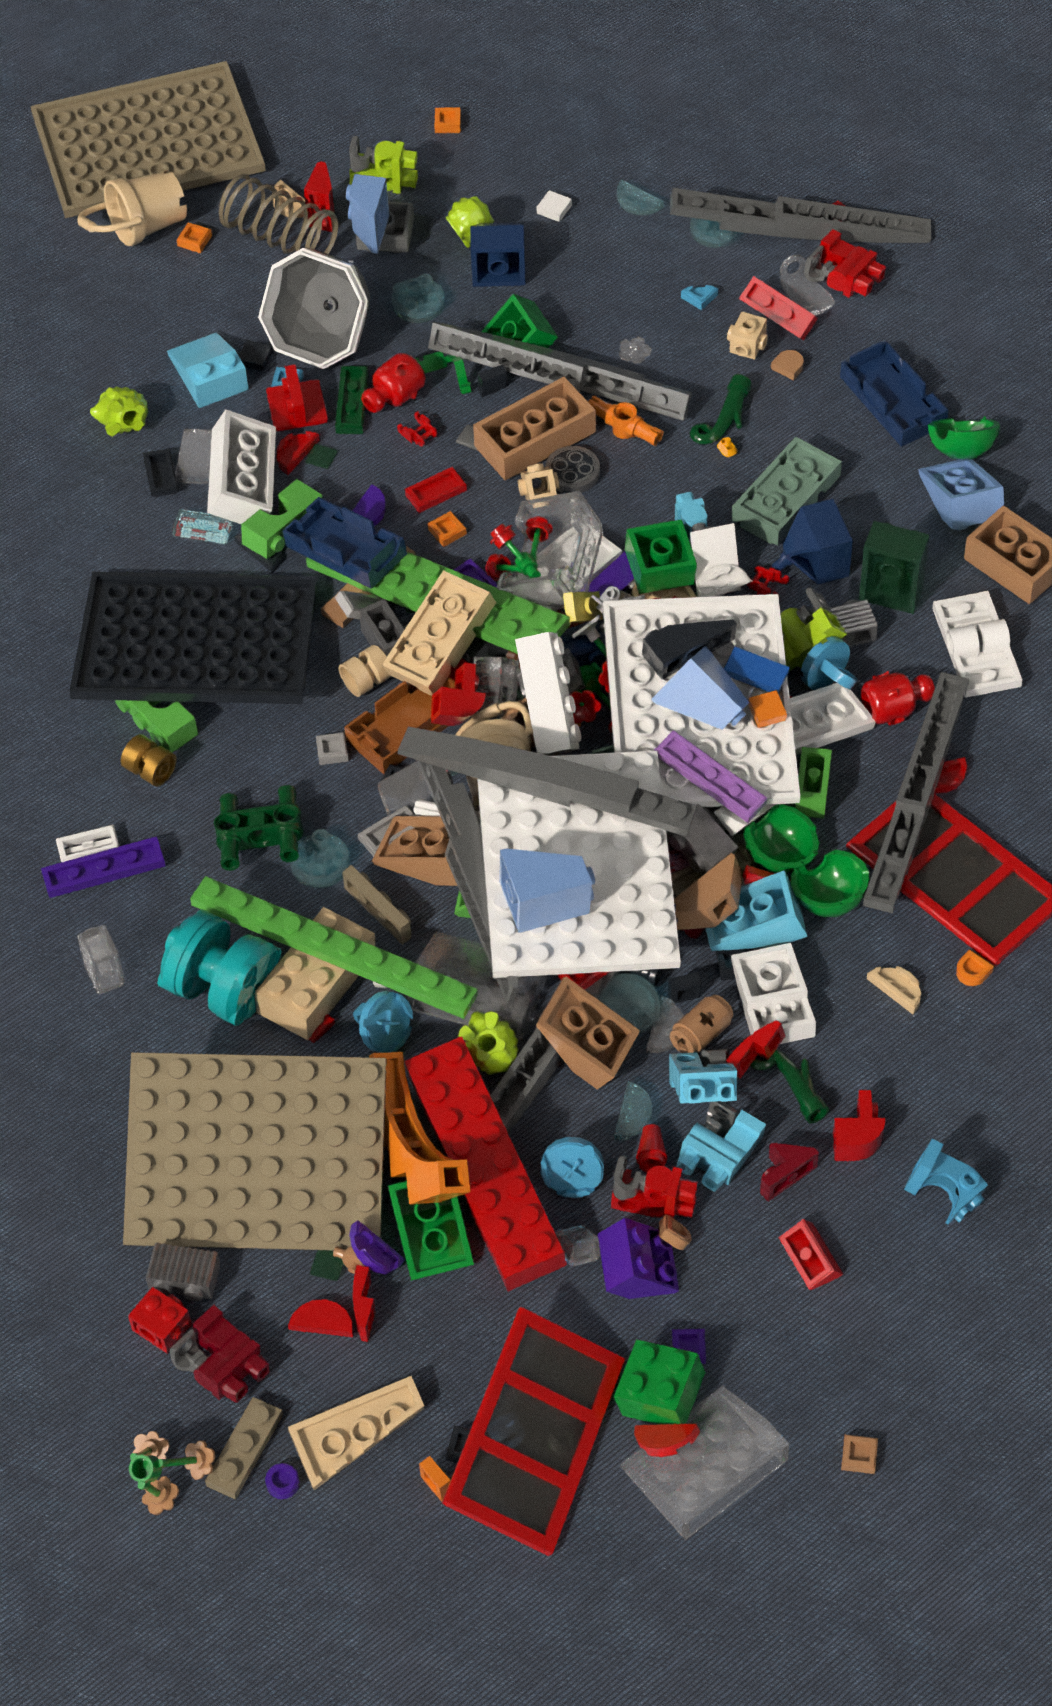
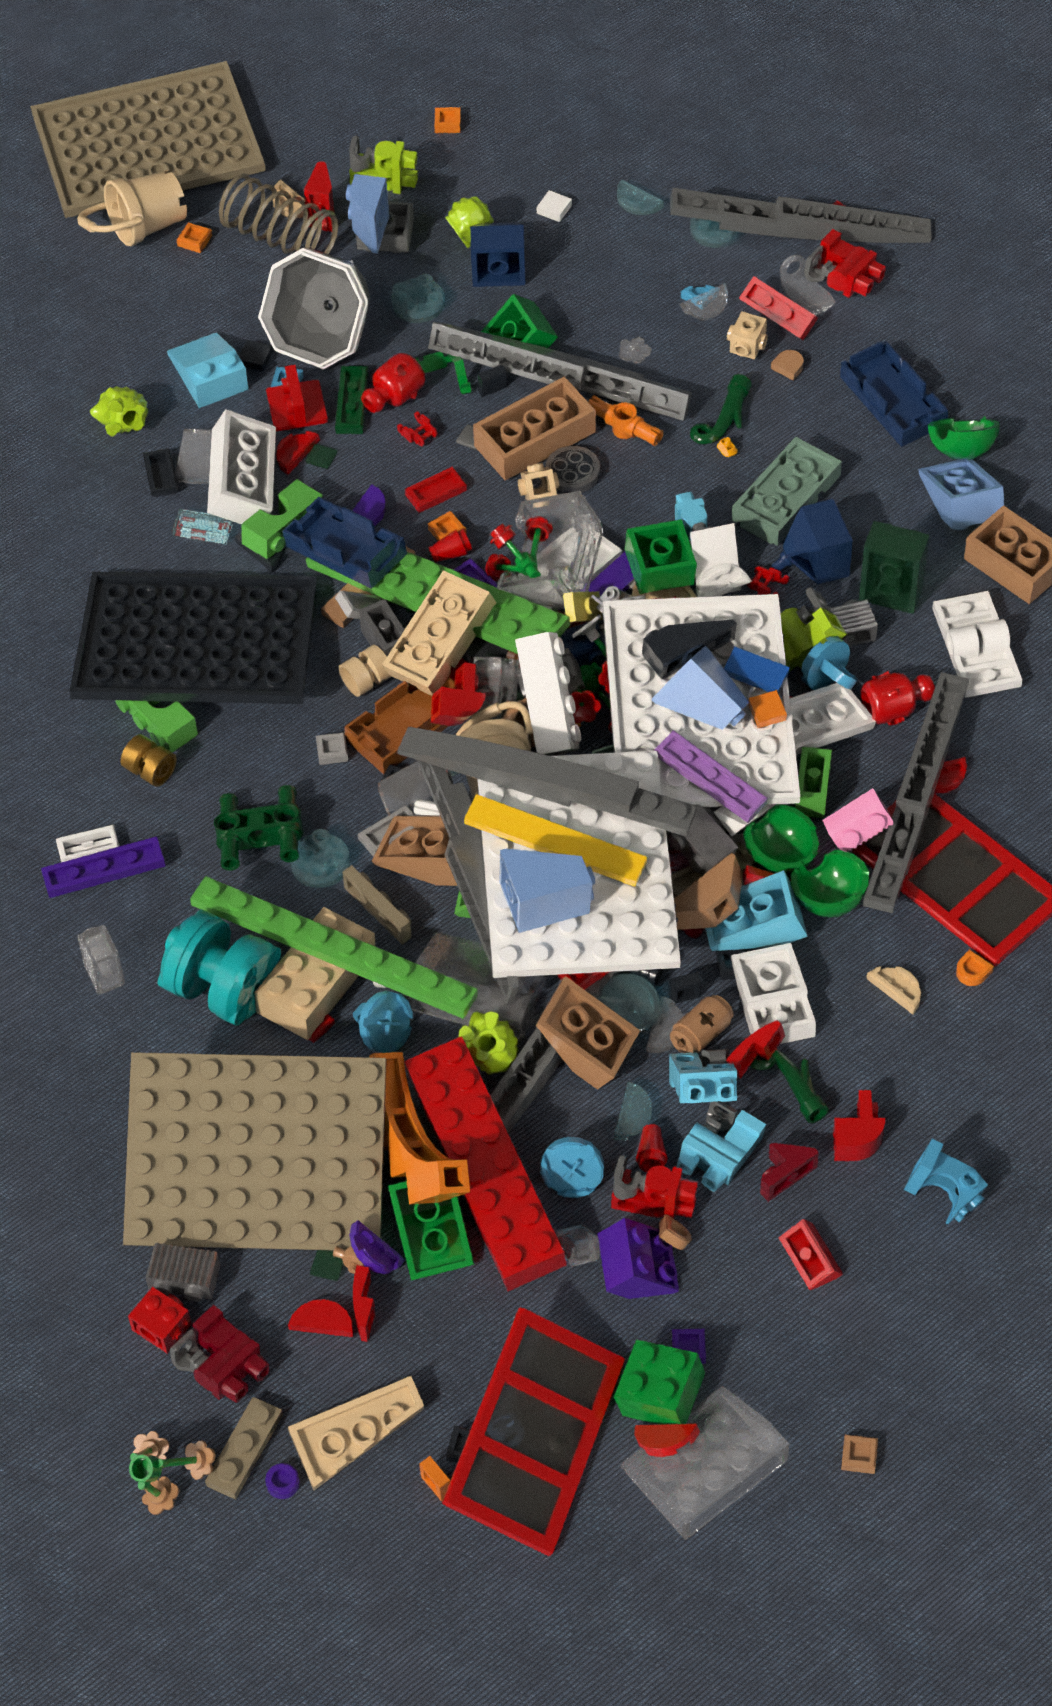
none -> red cone [428,529,472,563]
none -> yellow tile [464,794,647,887]
none -> clear tile [679,283,728,321]
none -> bright pink brick [822,788,893,852]

